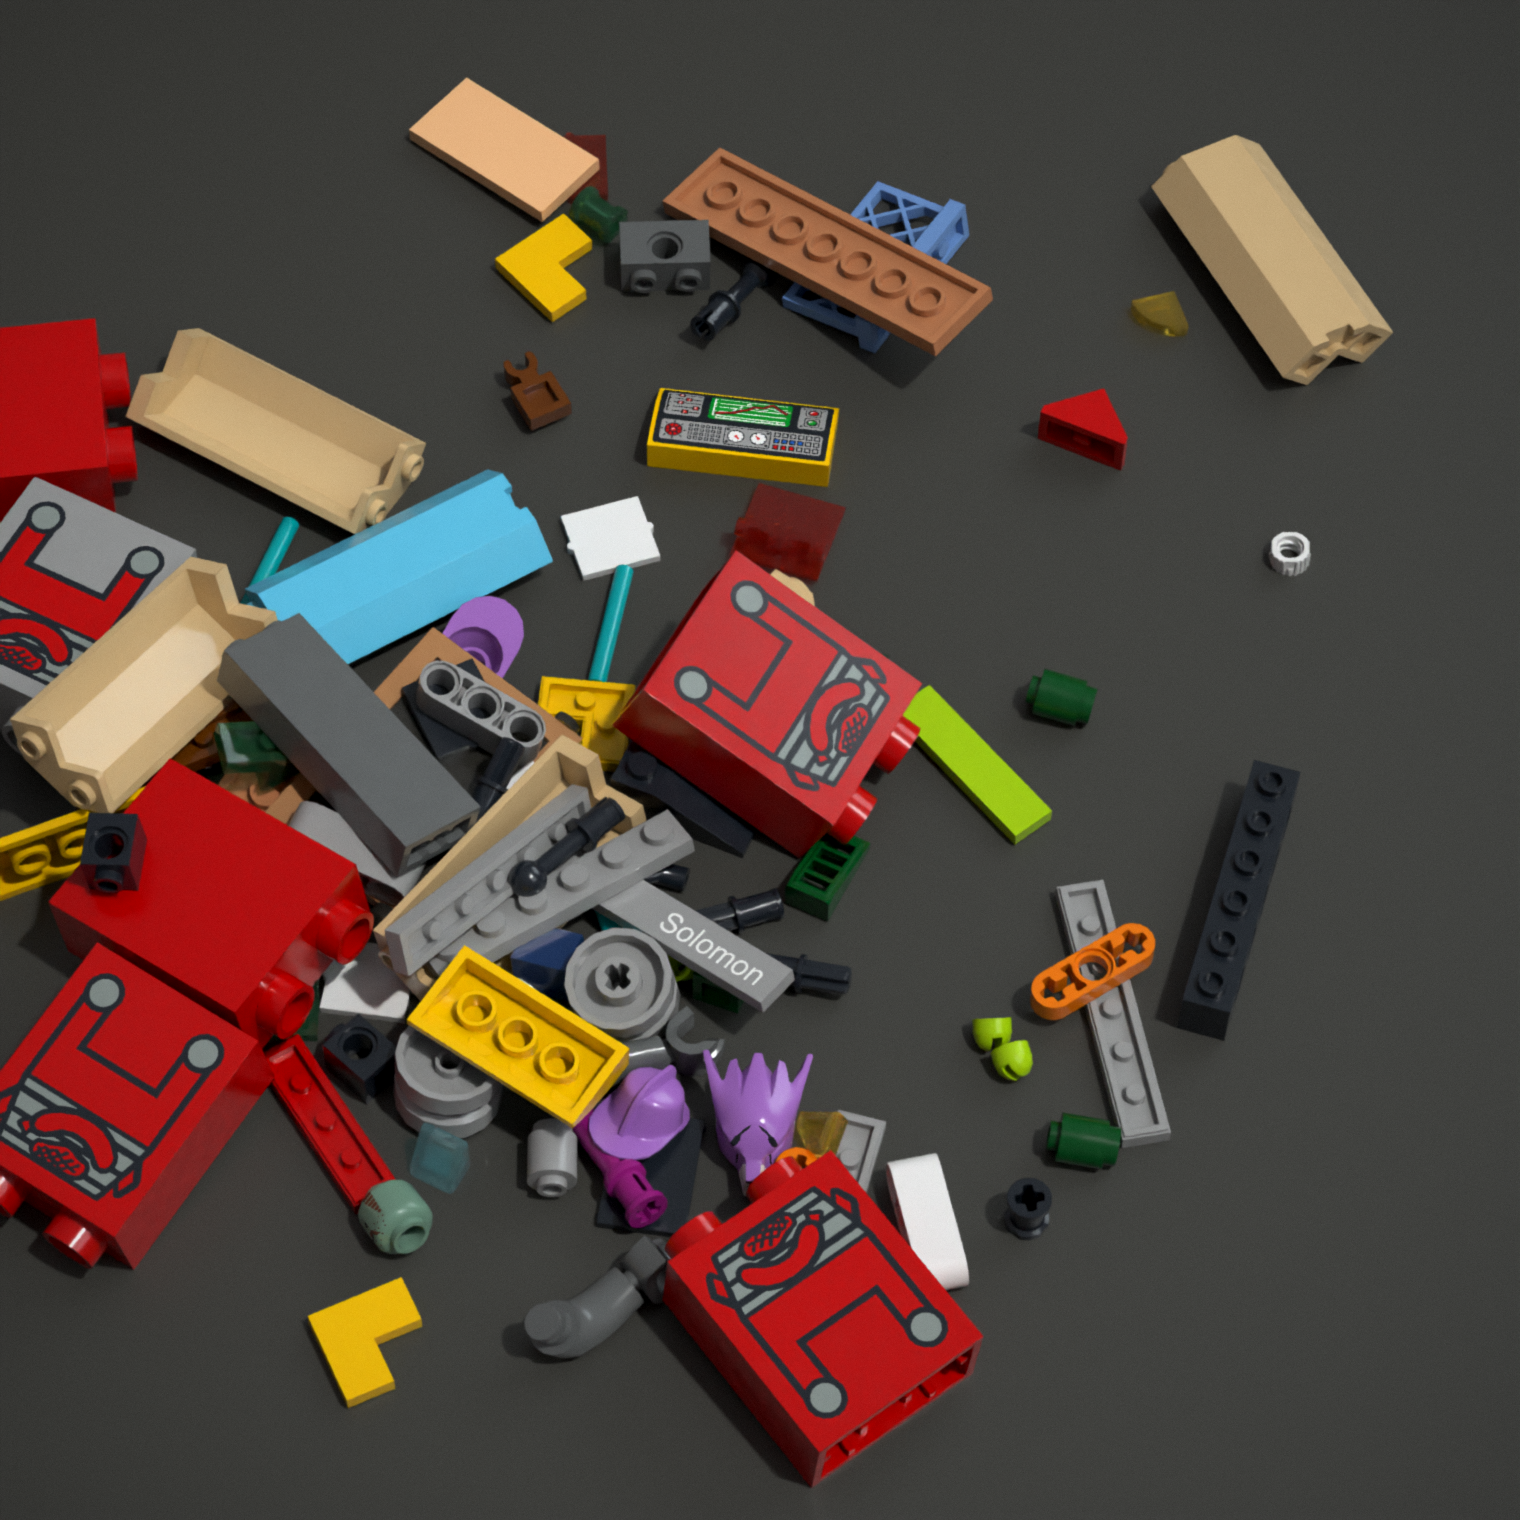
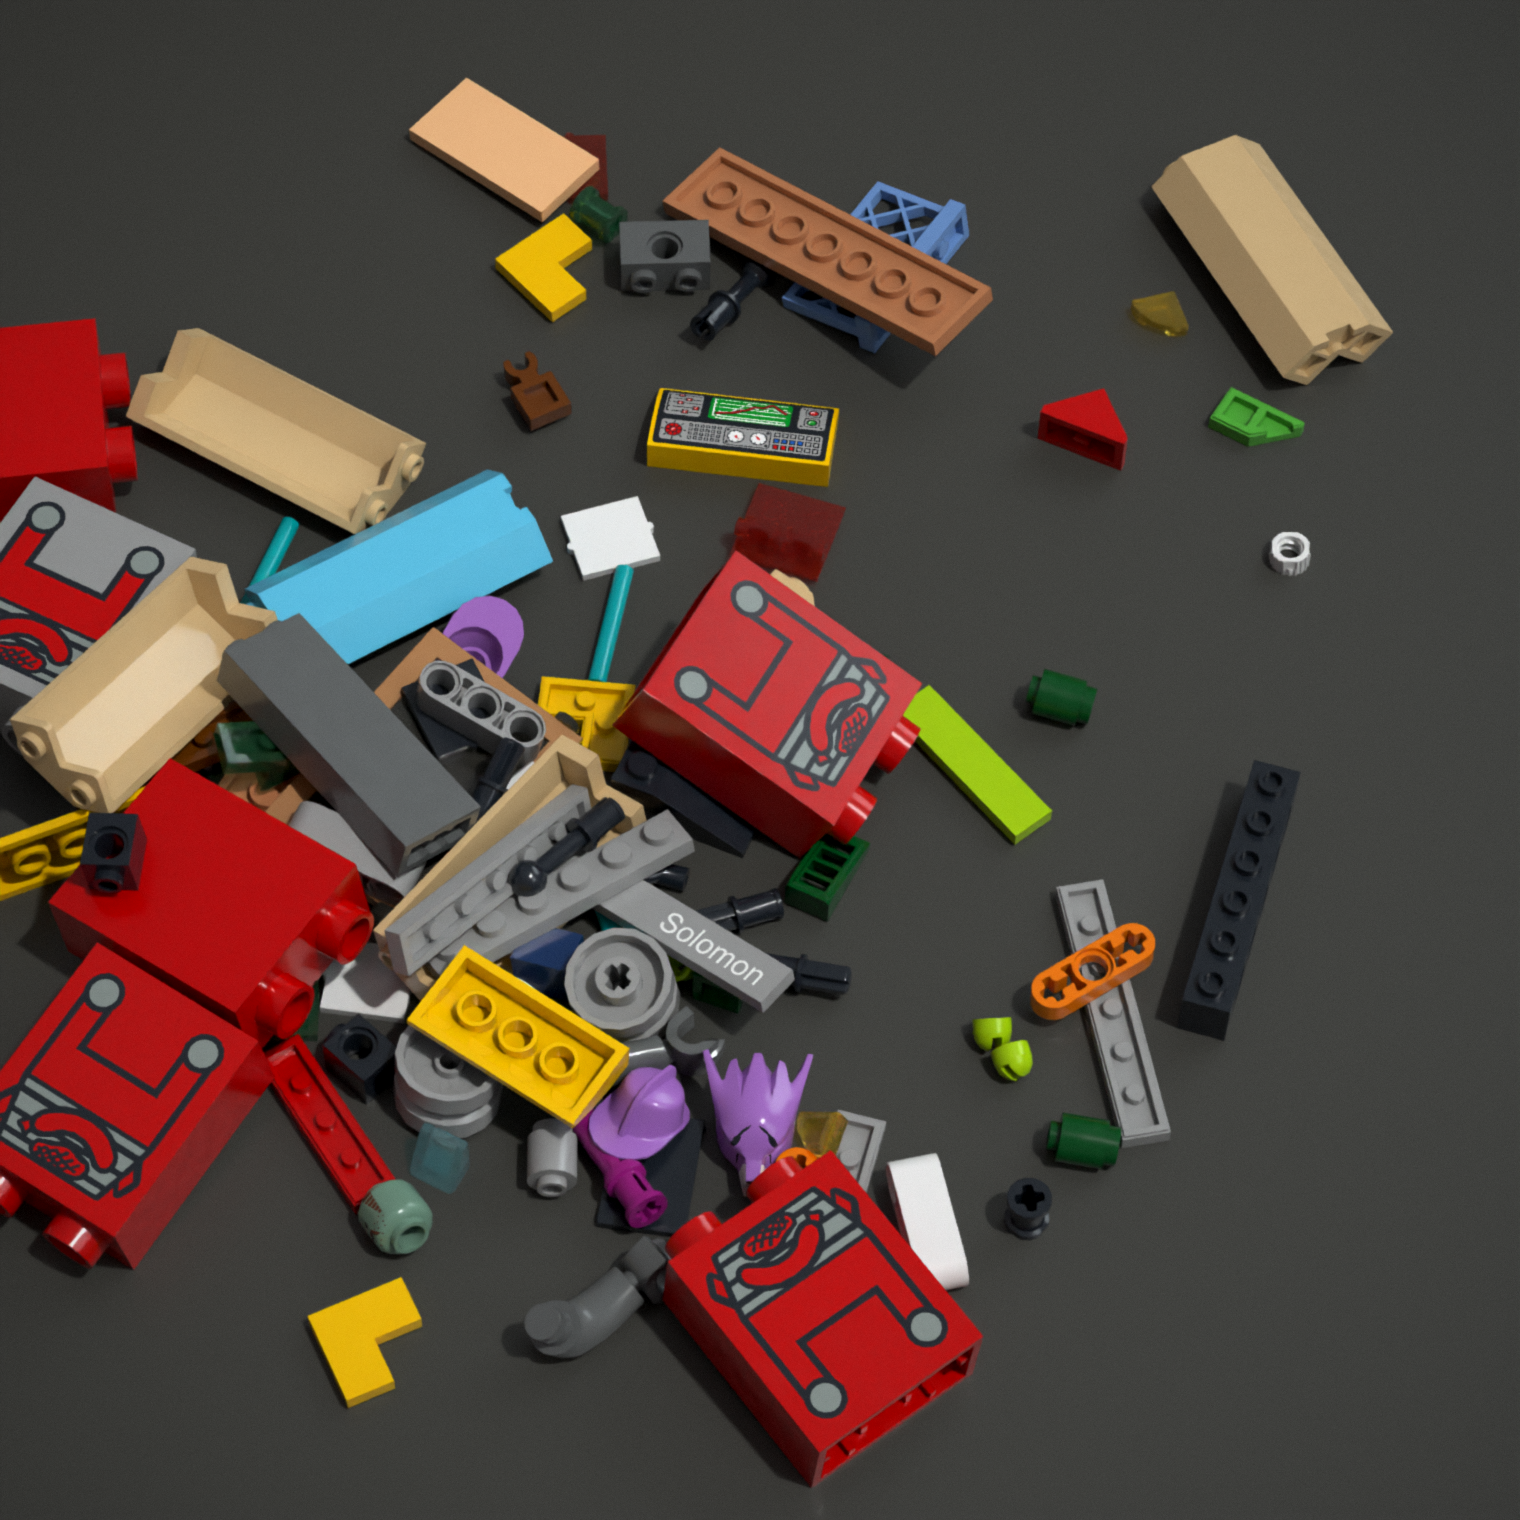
none -> bright green tile [1208,387,1305,447]

